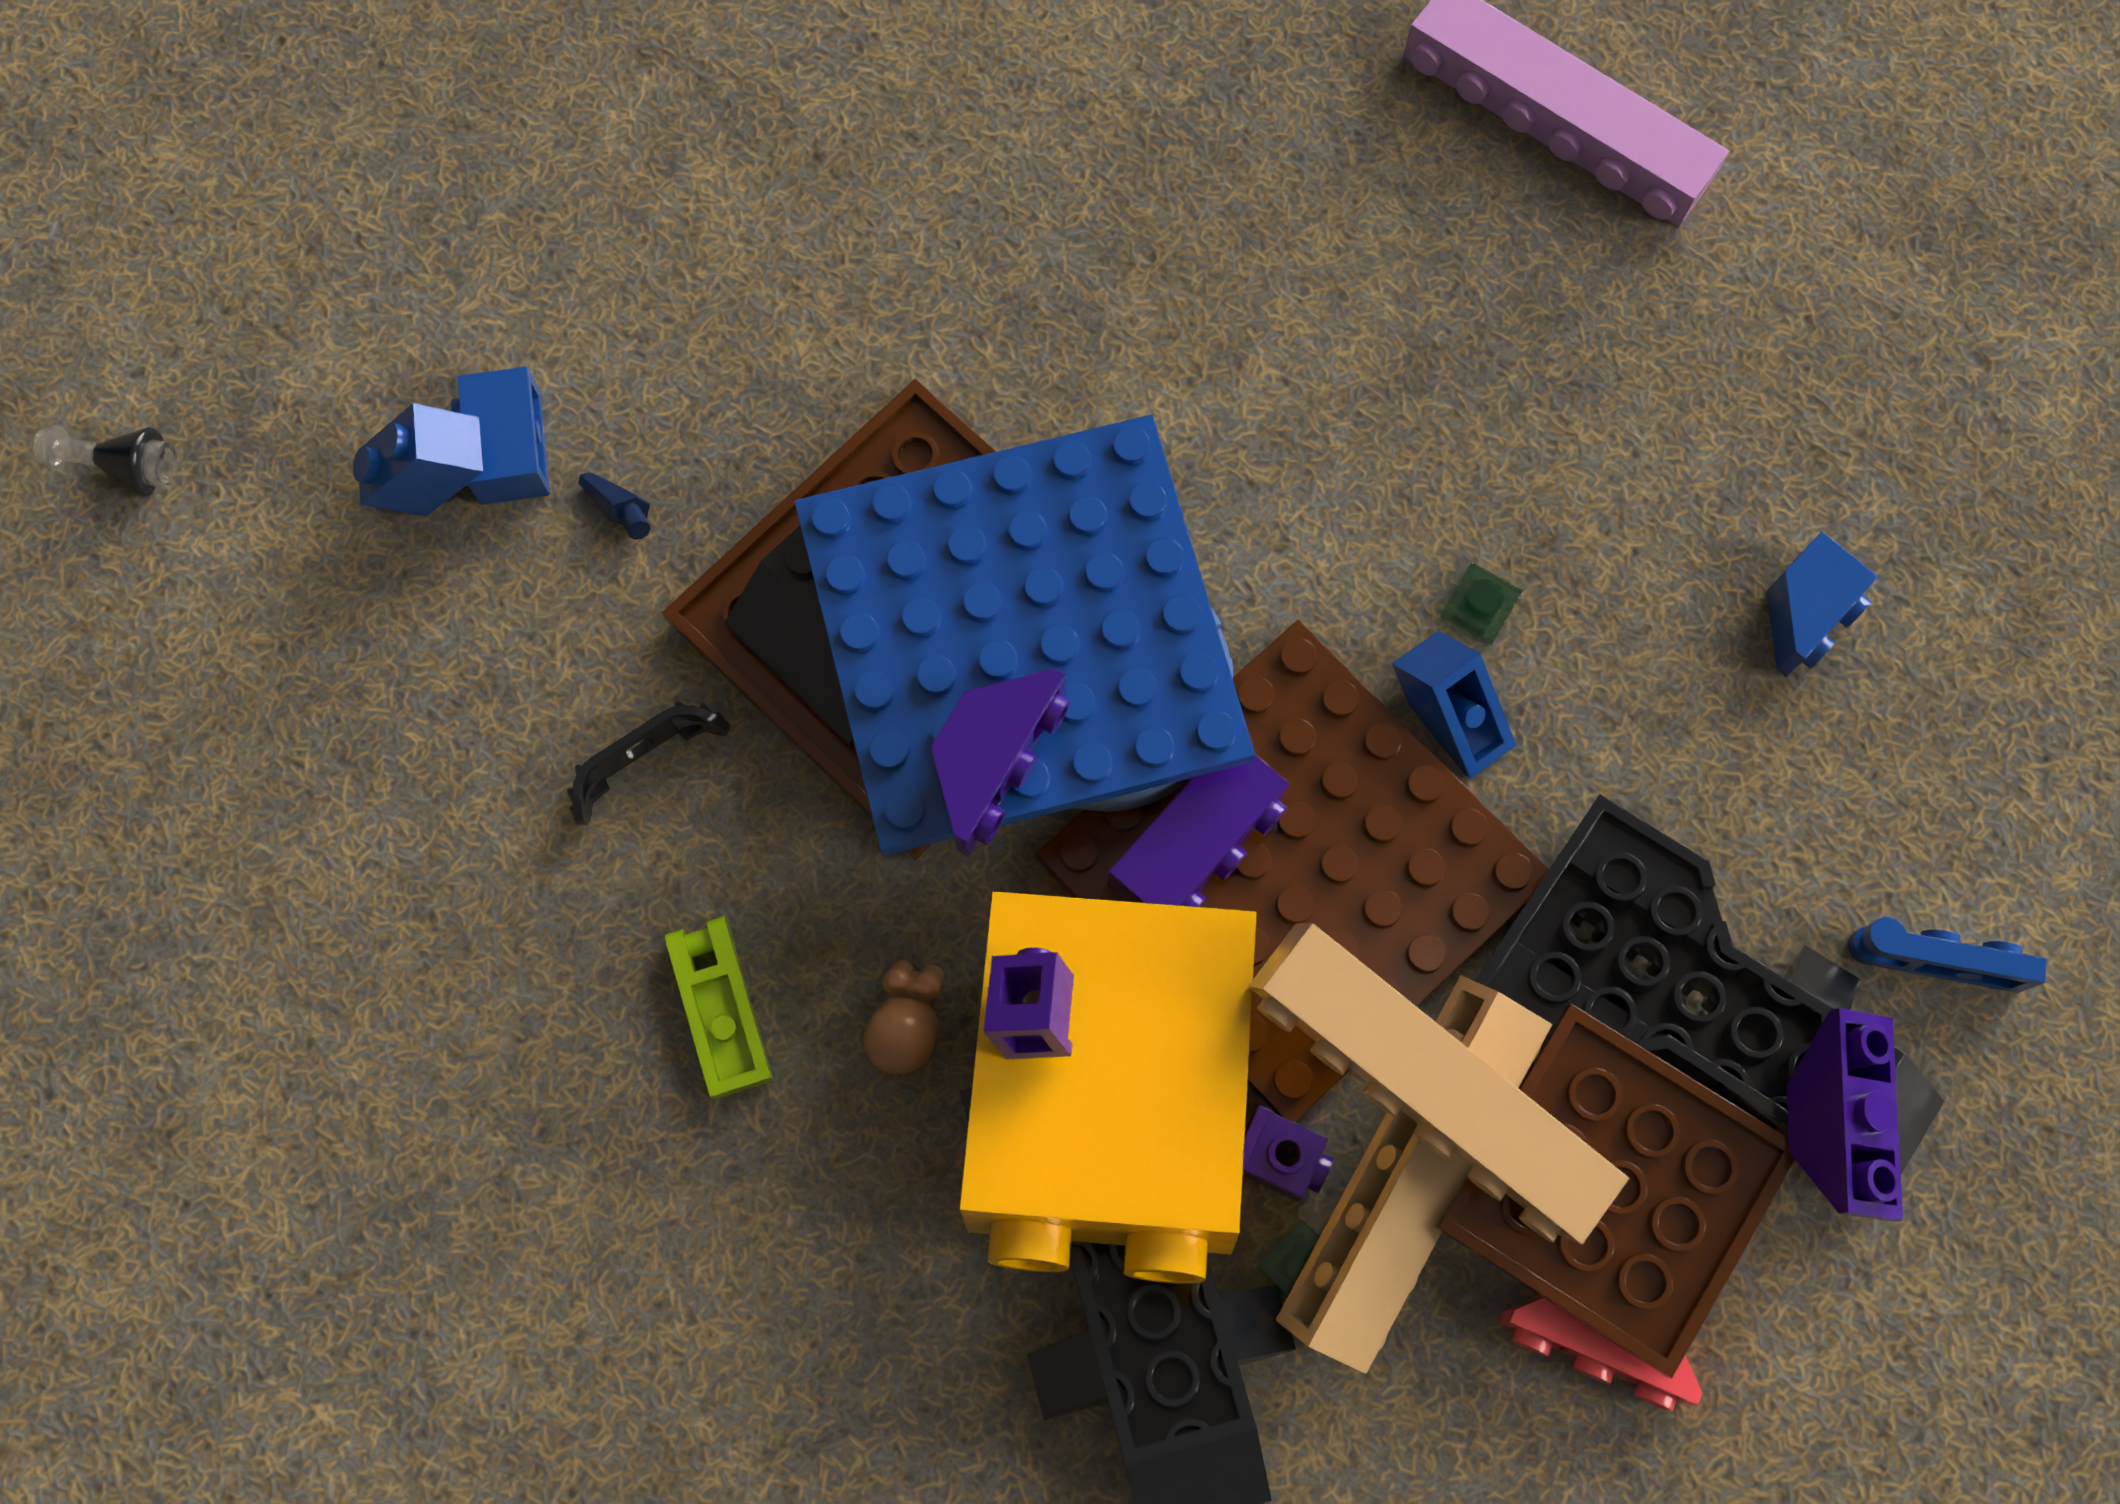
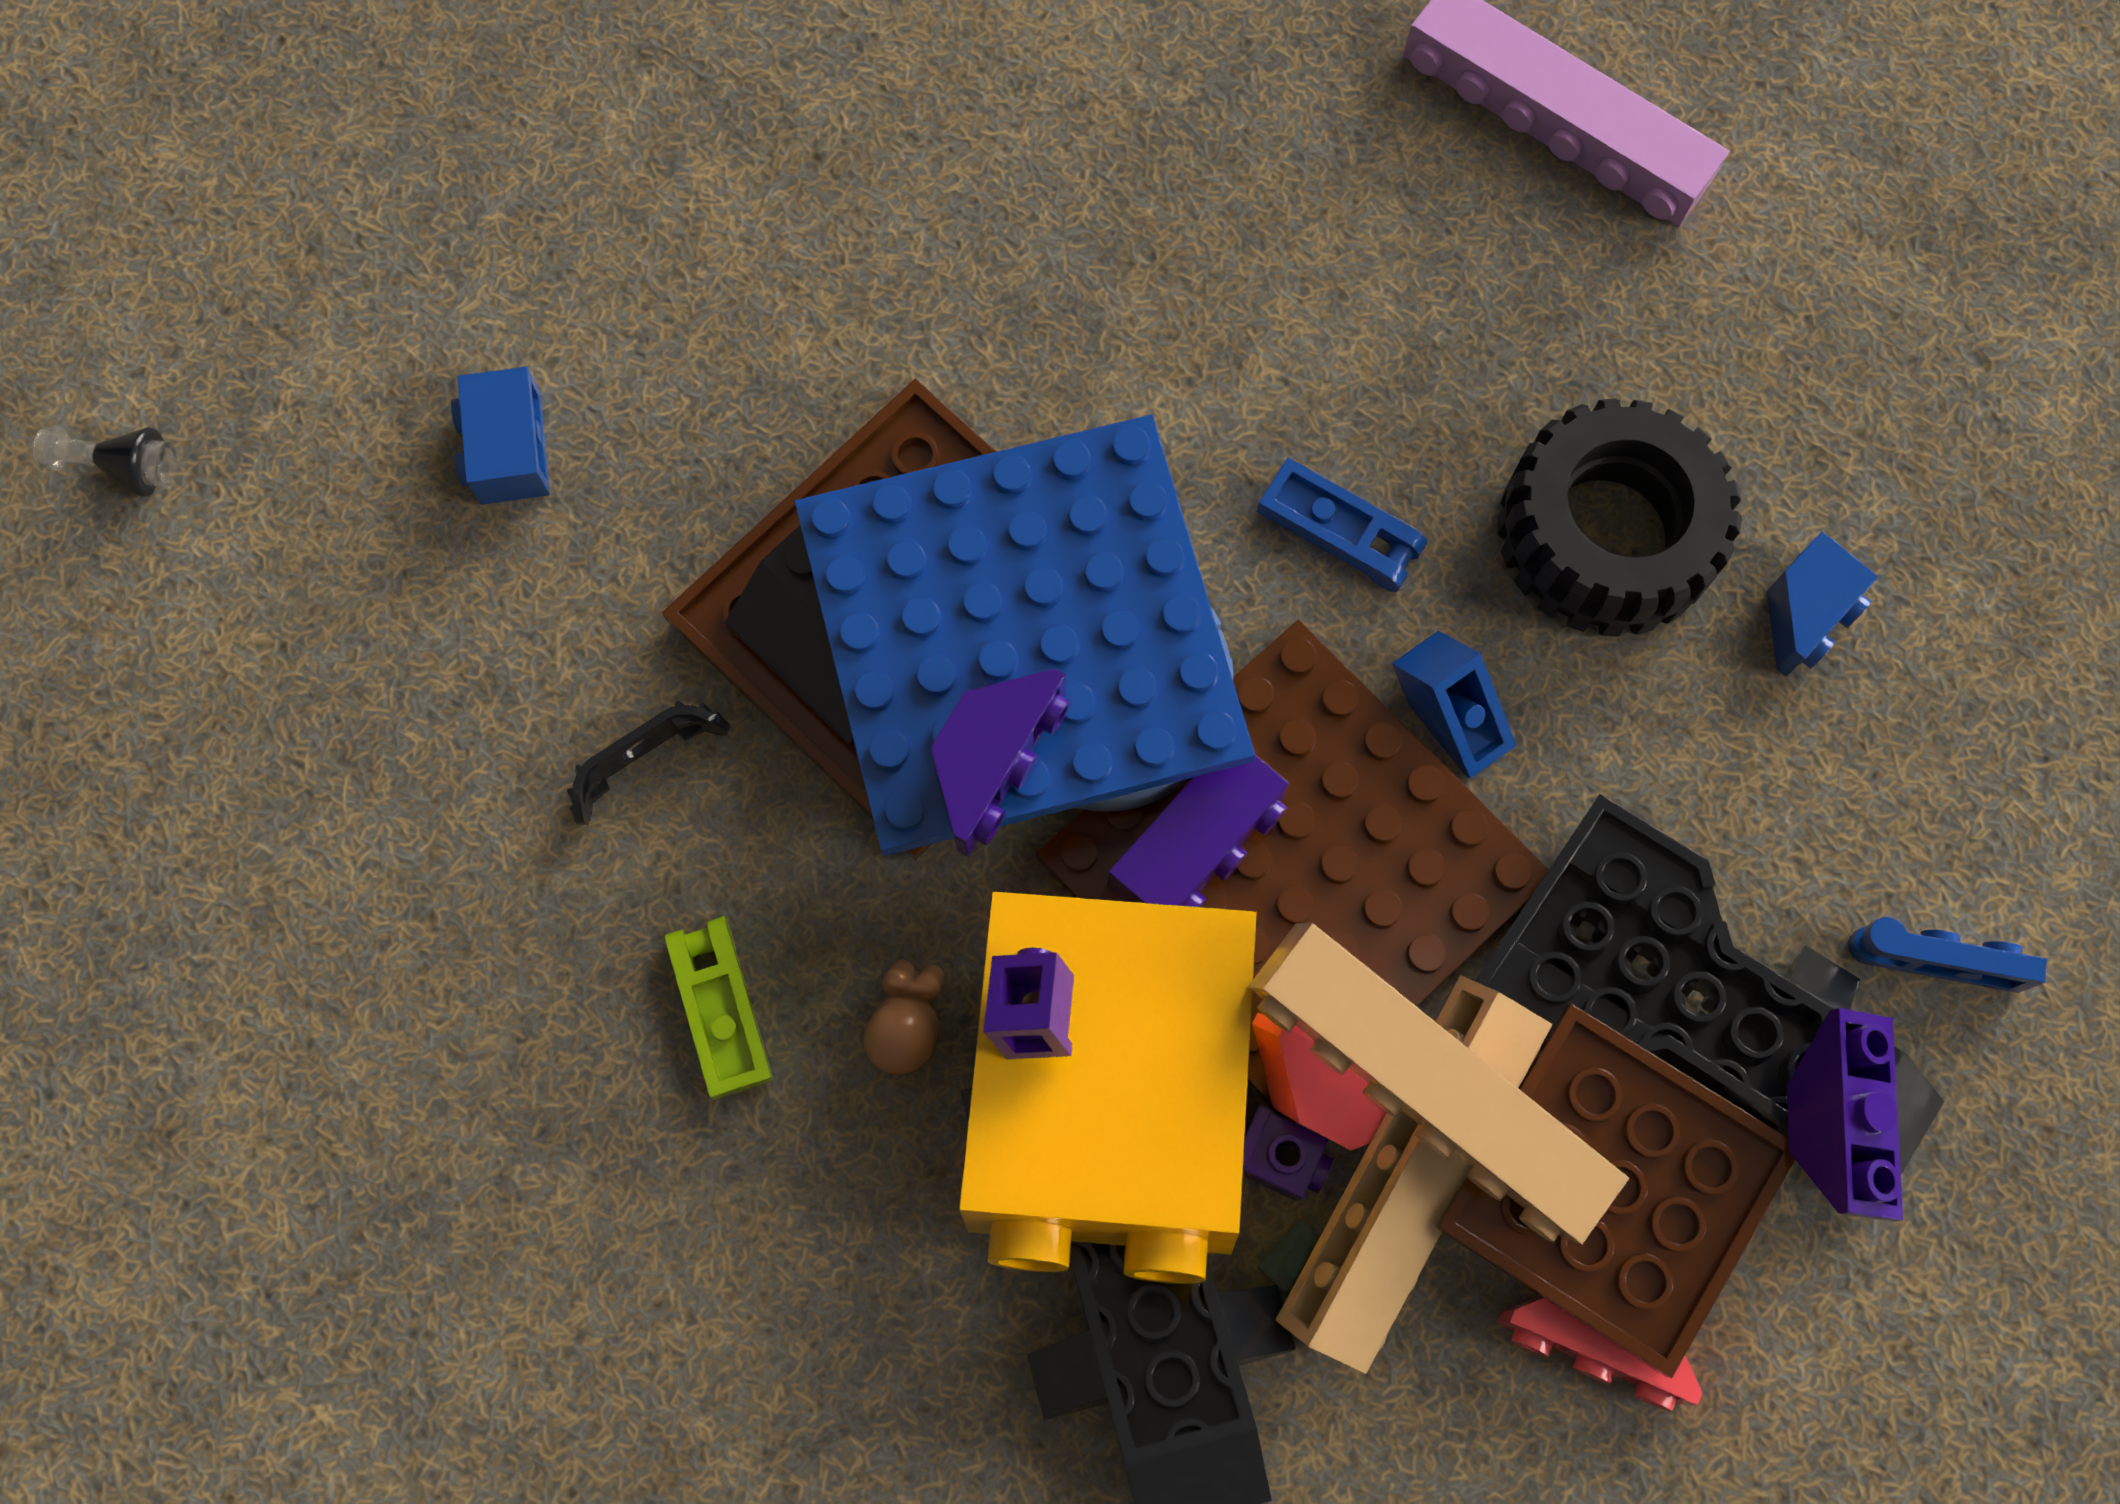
blue brick [353,403,483,516] -> none
dark blue bar [578,472,651,540] -> none
clear green plate [1440,562,1523,645] -> none
none -> coral slope [1252,1012,1387,1151]
none -> blue plate [1256,457,1427,592]
none -> black tyre [1498,398,1742,637]

